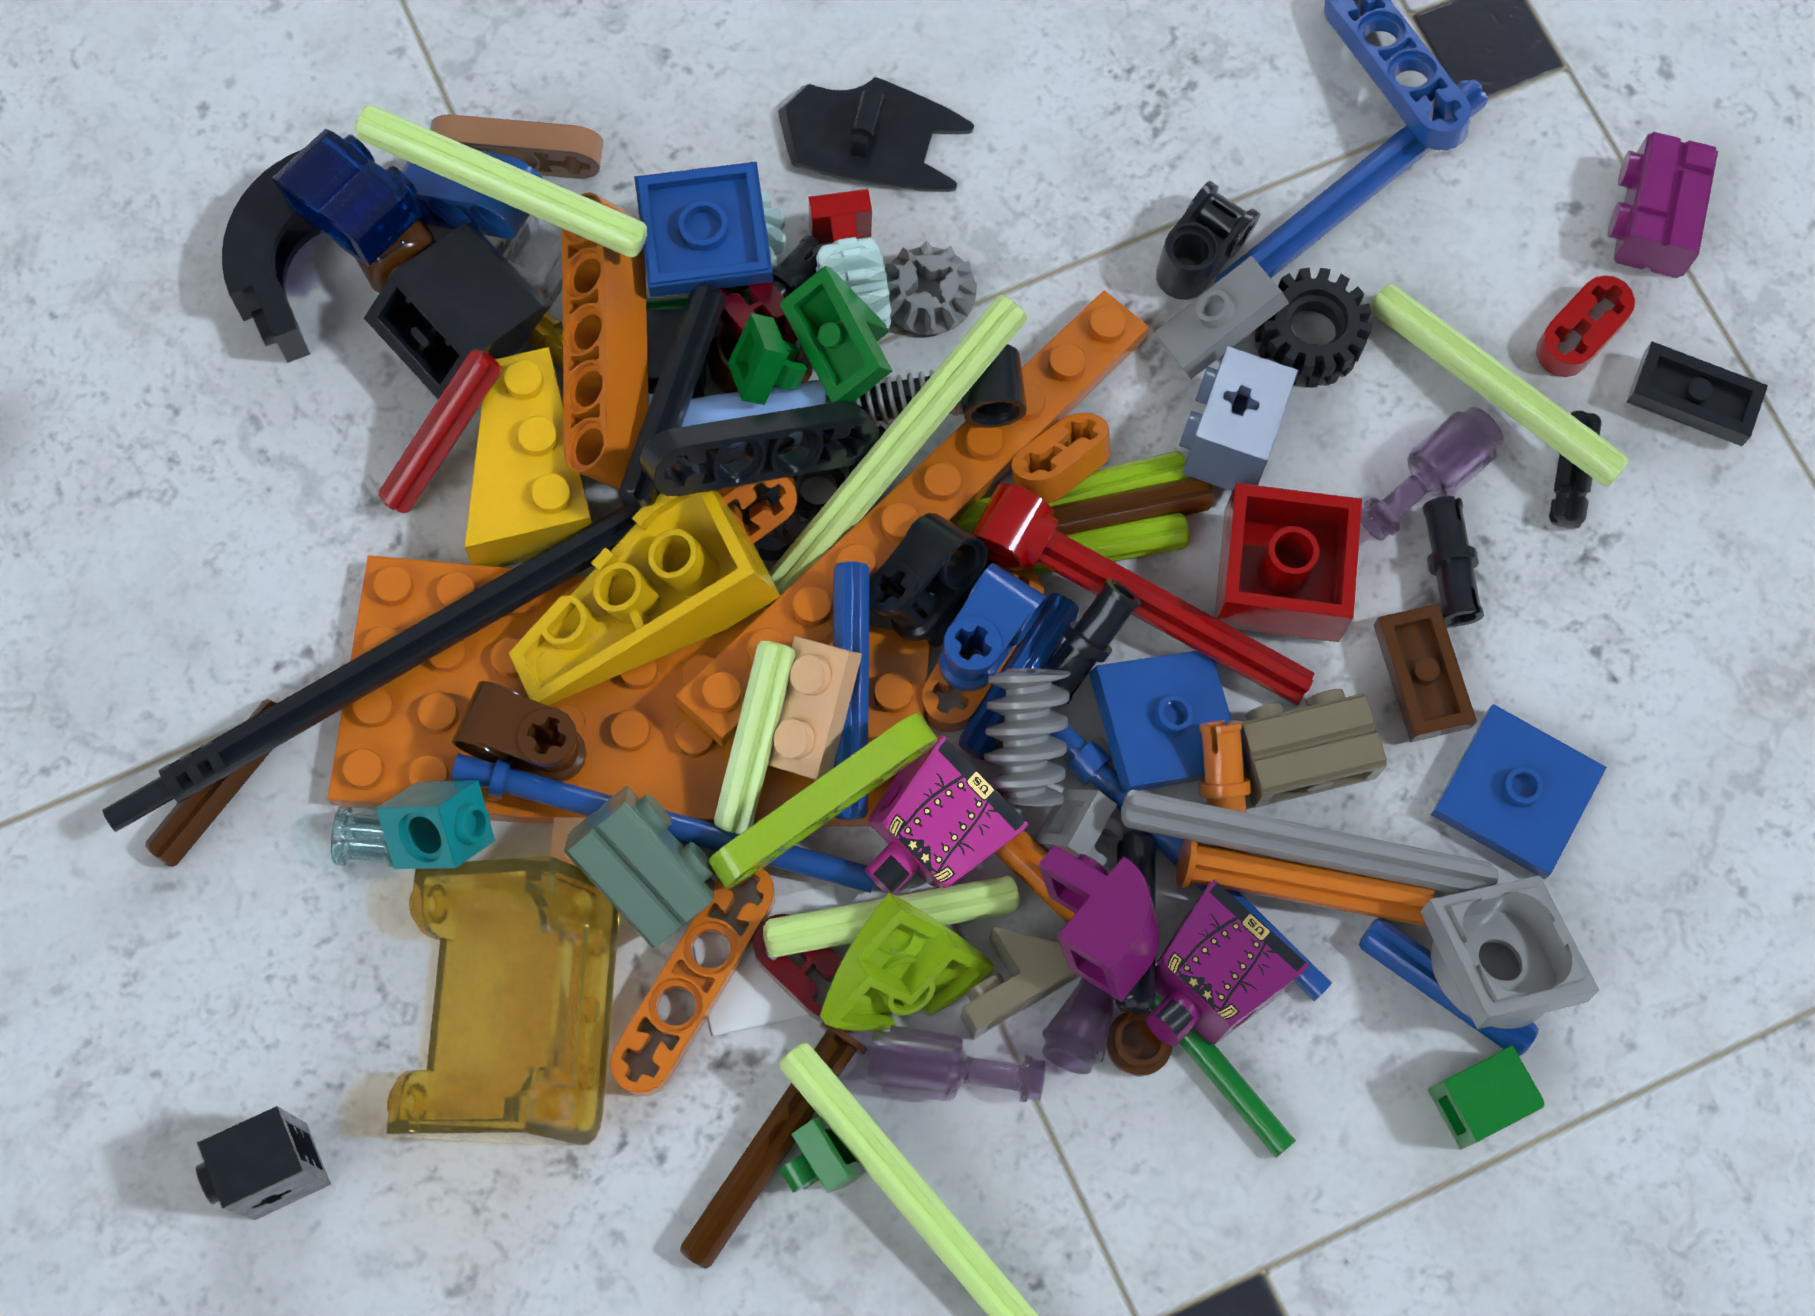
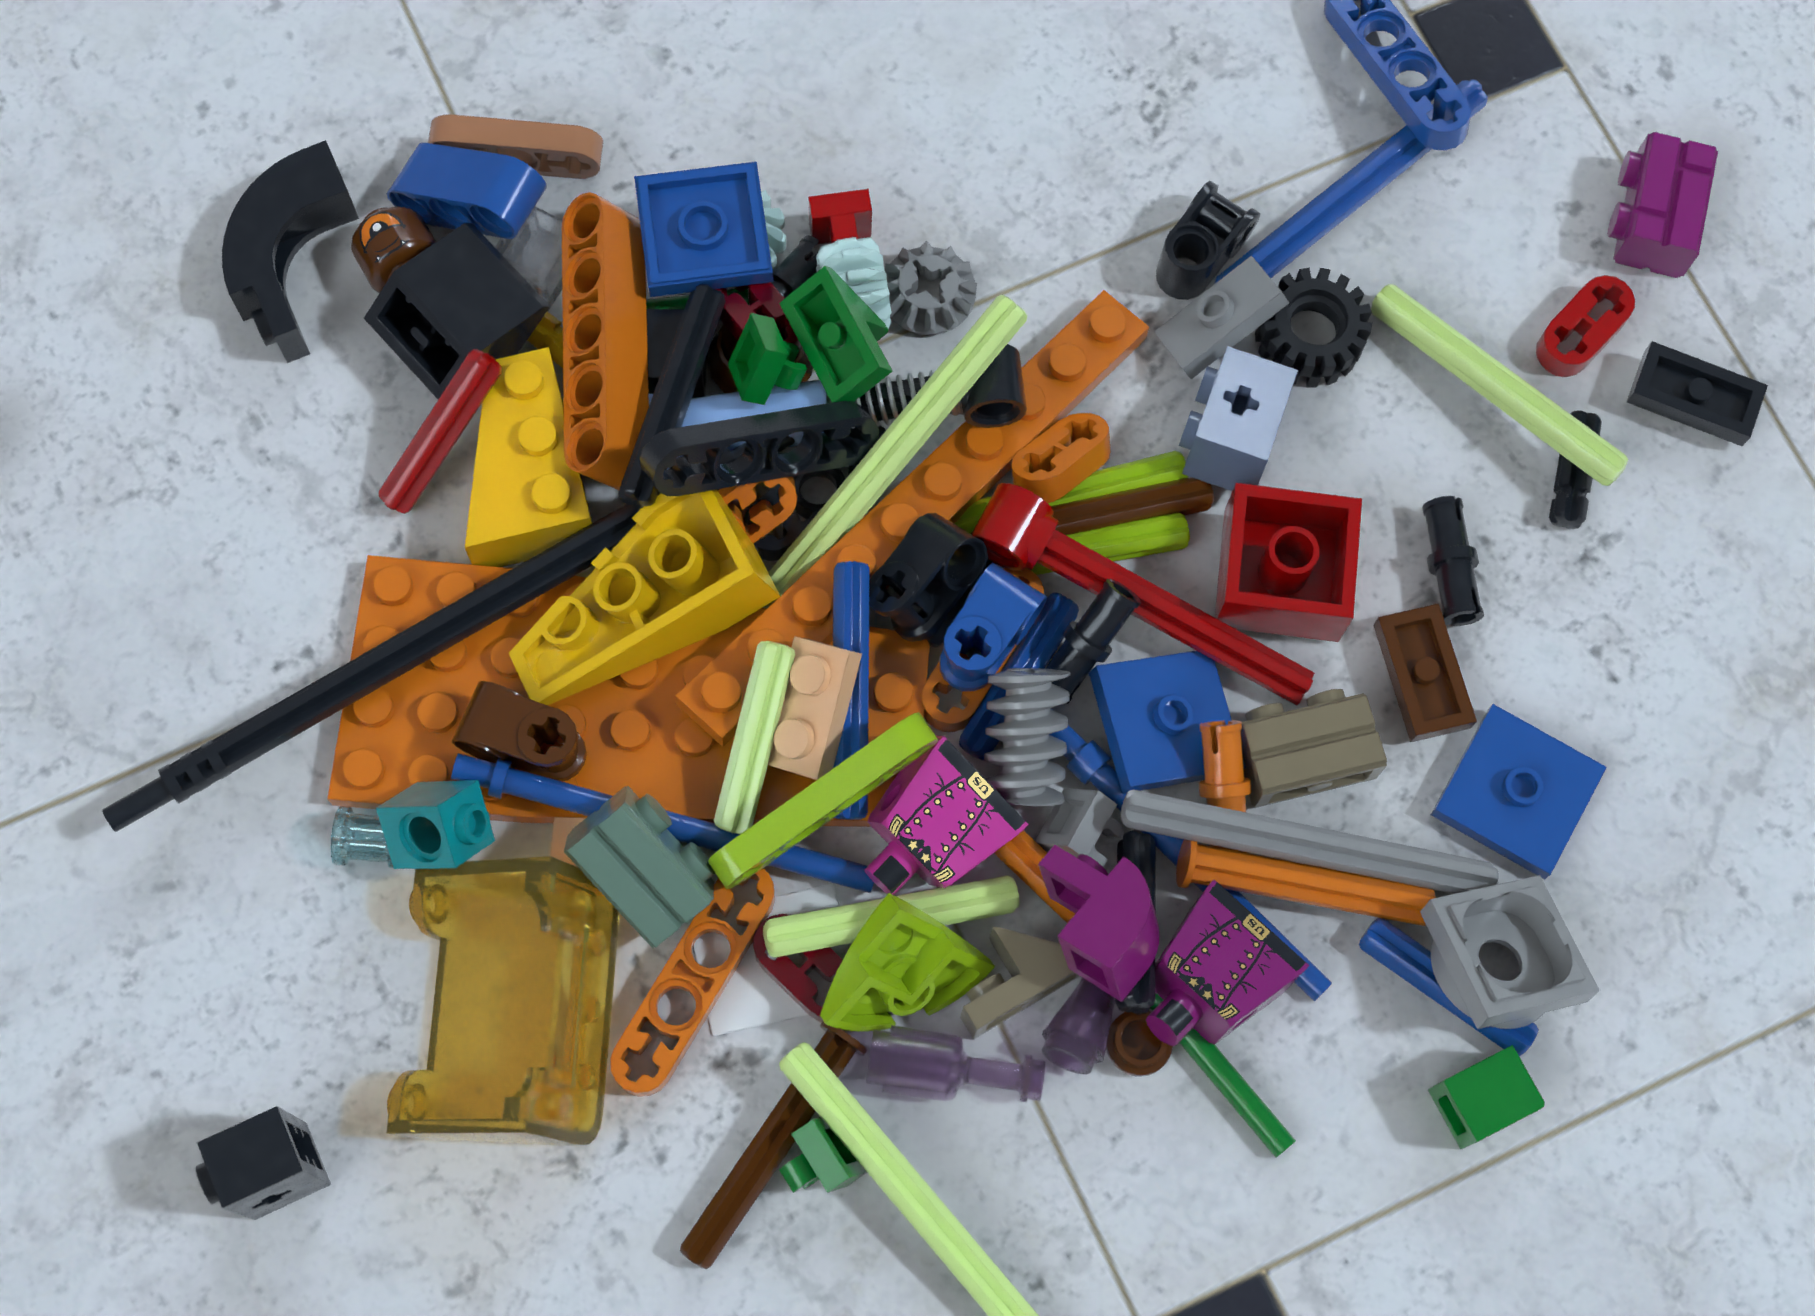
reddish brown axle [145,699,276,867] -> none
clear blue brick [272,128,422,266] -> none
yellowish green axle [355,105,647,257] -> none
black shield [778,77,974,192] -> none
clear purple piece [1361,407,1504,541] -> none

